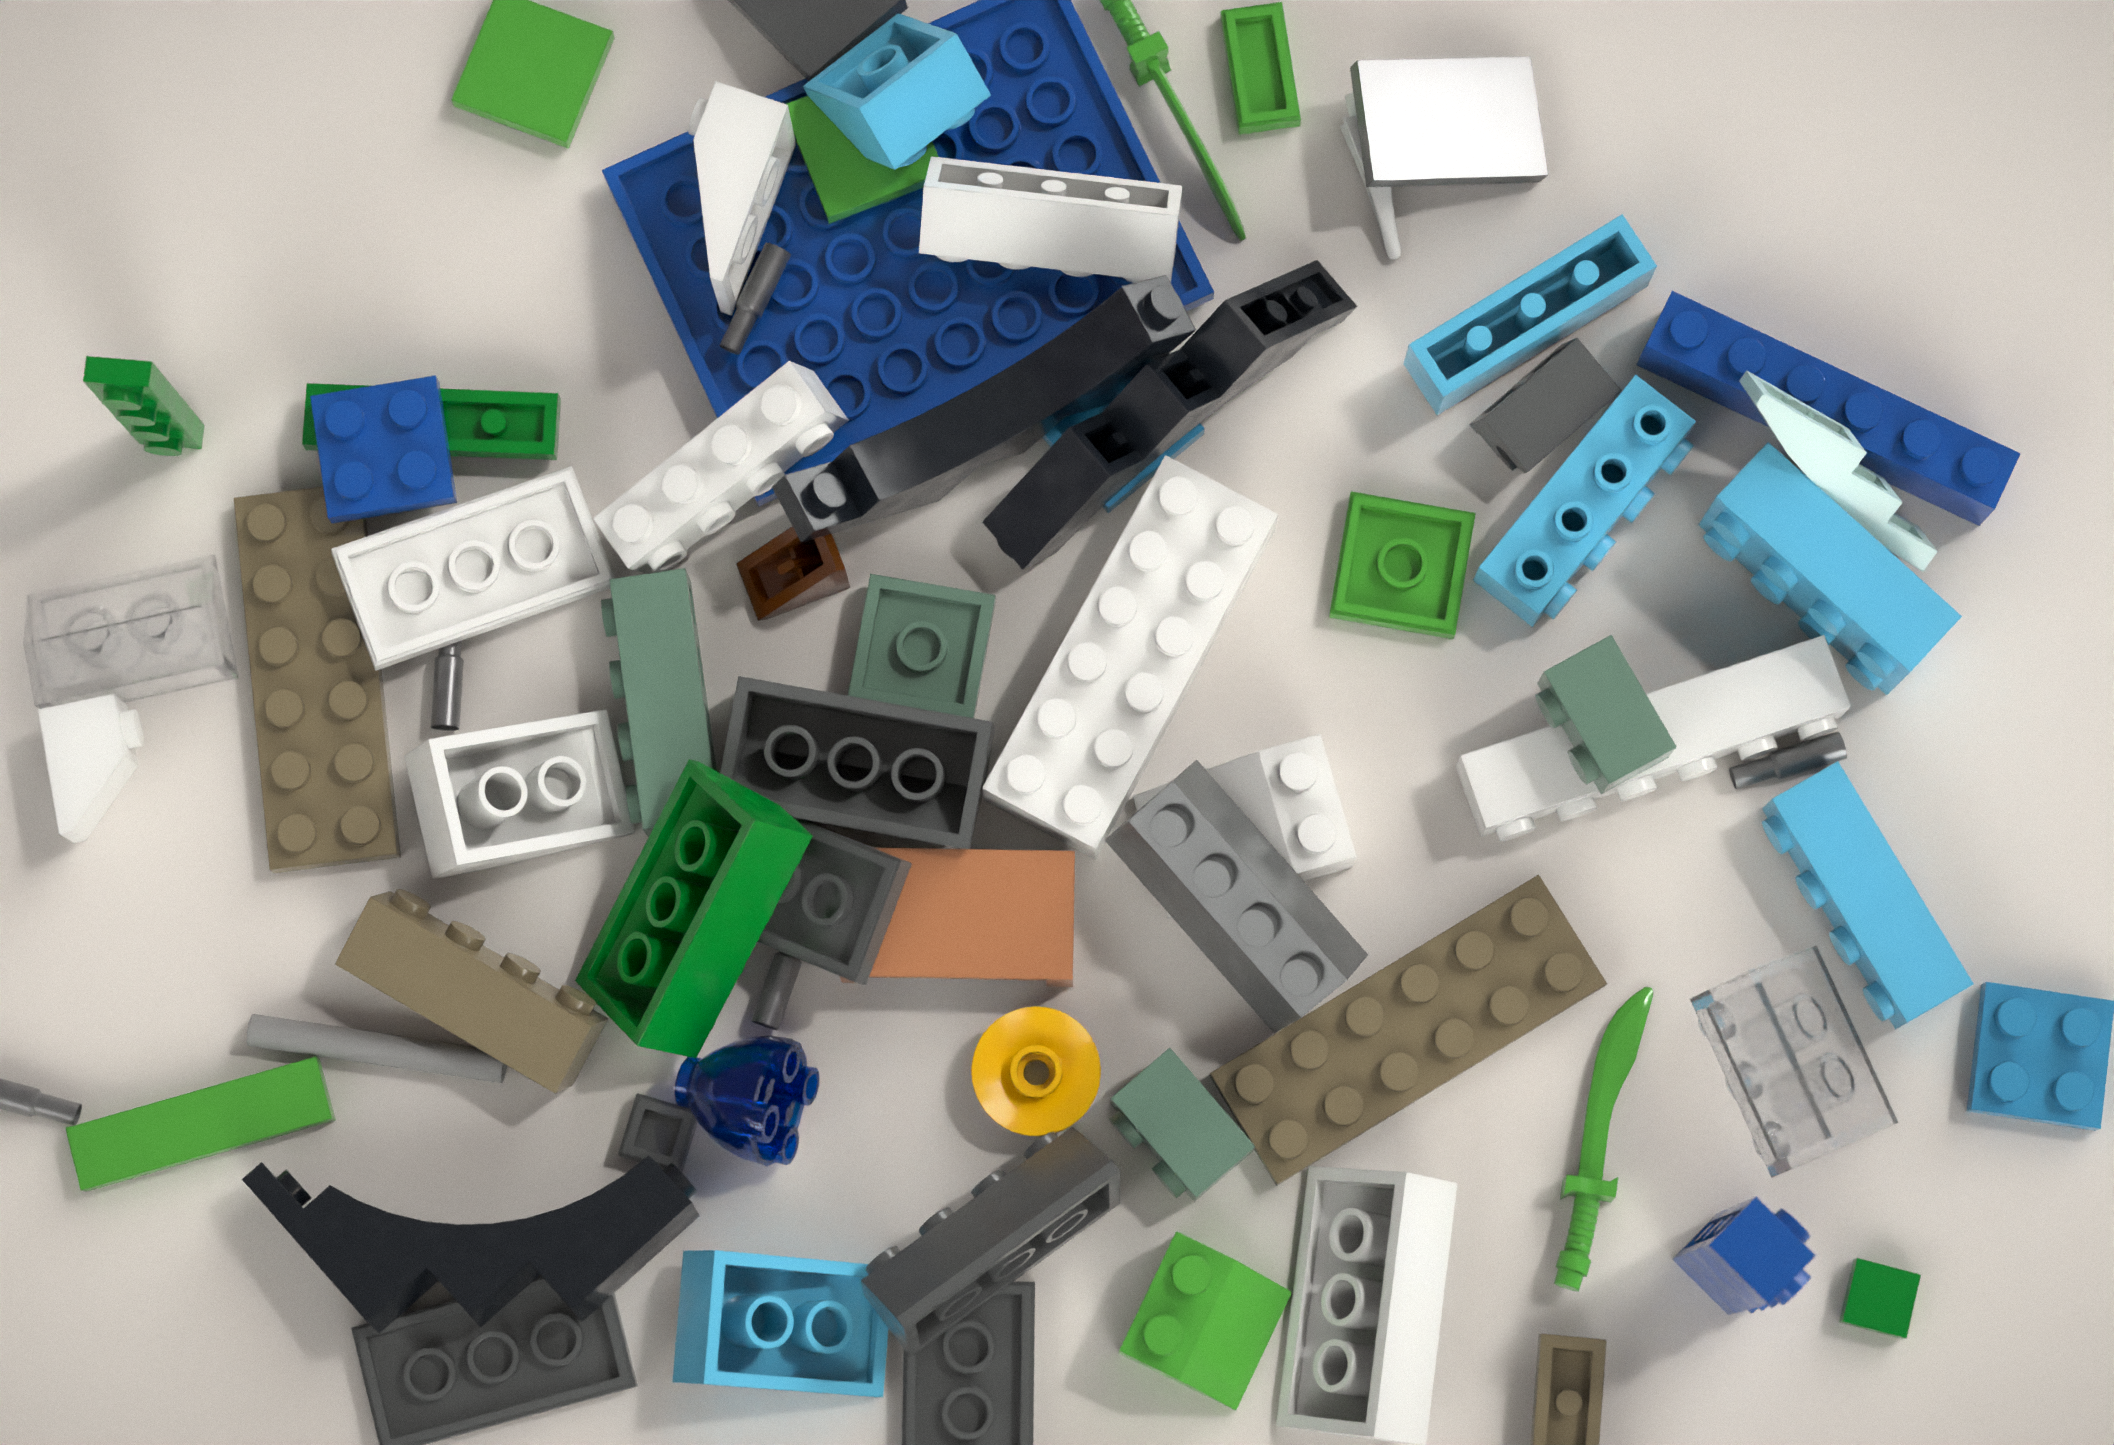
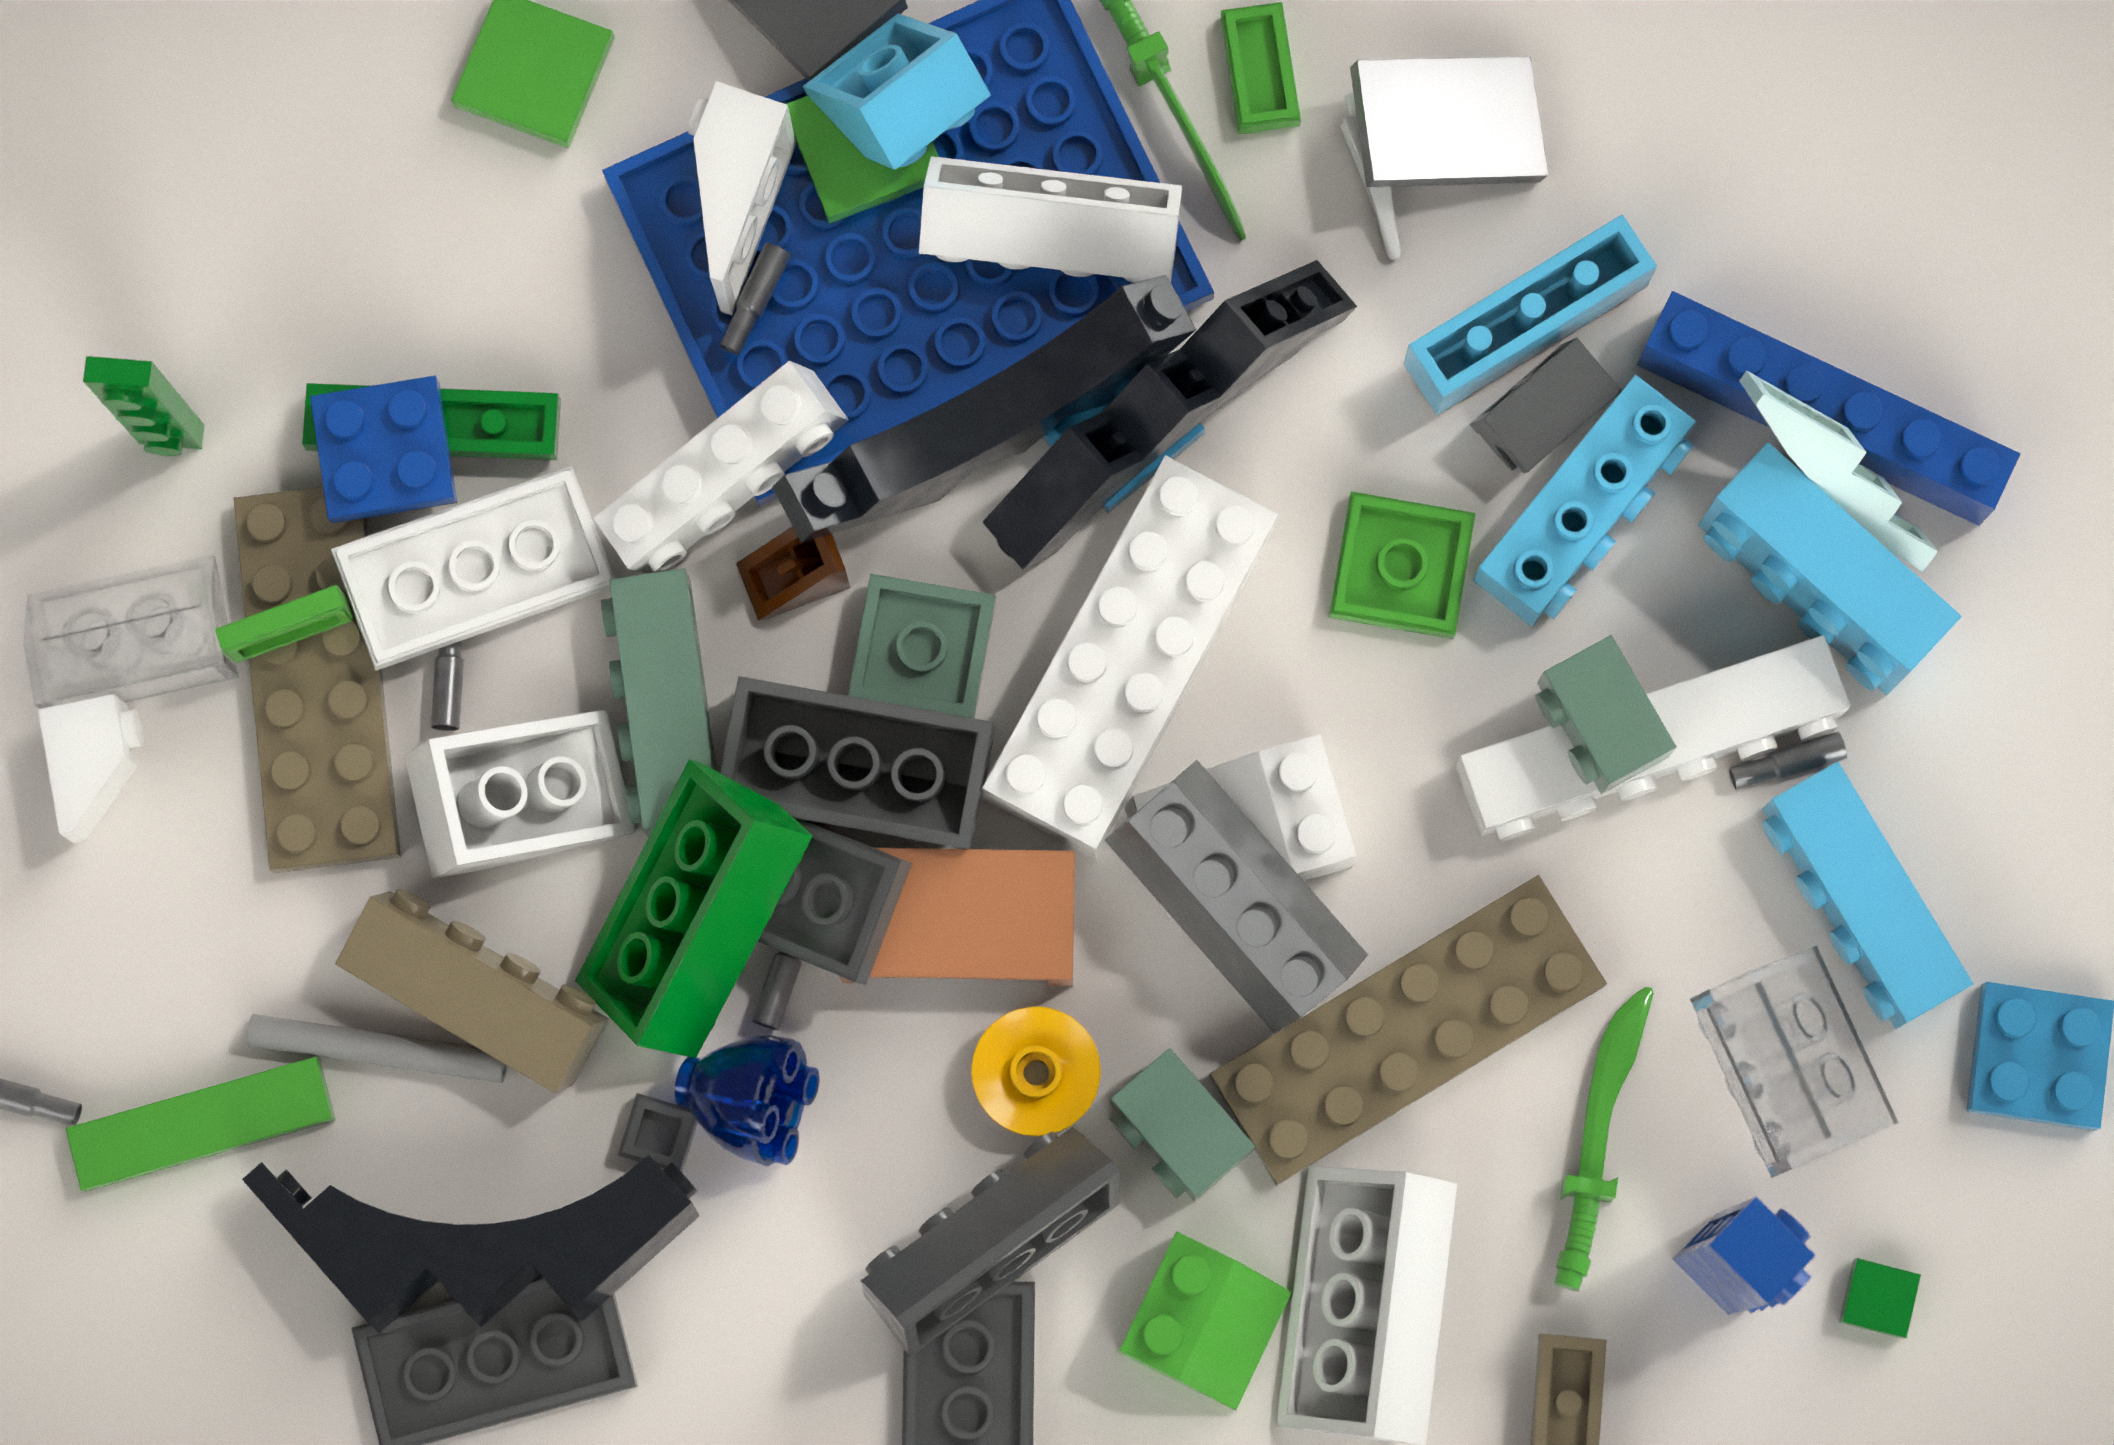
medium azure slope [672,1250,889,1397] -> none
none -> bright green tile [214,585,354,663]

